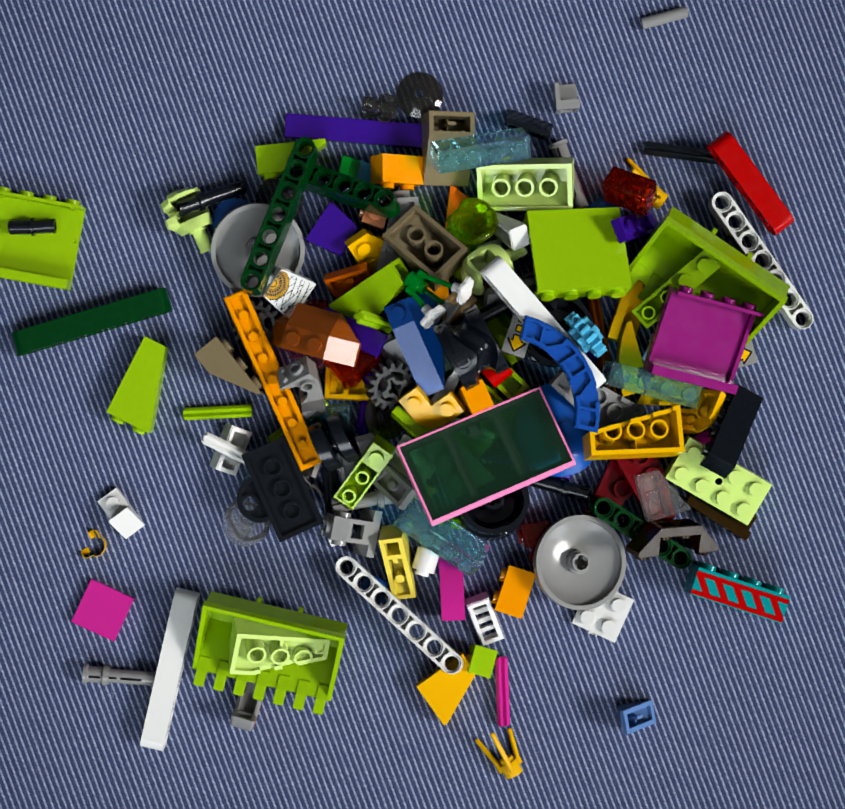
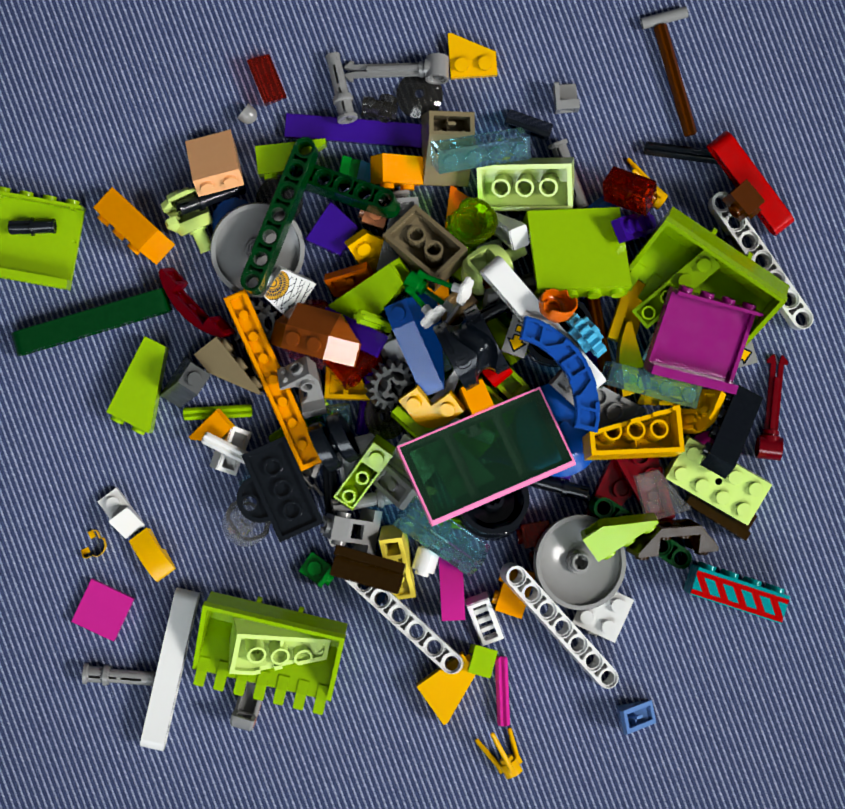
none -> light orange wedge [93,187,175,265]
none -> yellow slope [129,528,176,582]
none -> dark red slope [158,267,235,337]
none -> dark grey slope [160,356,211,408]
none -> light nougat brick [185,129,244,197]
none -> light orange tile [189,408,235,441]
none -> light grey hinge [237,103,257,124]
none -> clear red slope [247,54,287,106]
none -> green bracket [299,551,334,588]
none -> light grey pin [325,52,358,124]
none -> dark brown panel [330,545,406,594]
none -> light grey piece [344,53,449,85]
none -> yellow wing [448,33,497,80]
none -> white beam [500,562,619,689]
none -> orange hair [538,288,578,323]
none -> lime slope [581,513,659,562]
none -> reddish brown axle [654,23,697,137]
none -> reddish brown brick [722,179,765,221]
none -> dark red piece [755,354,788,461]

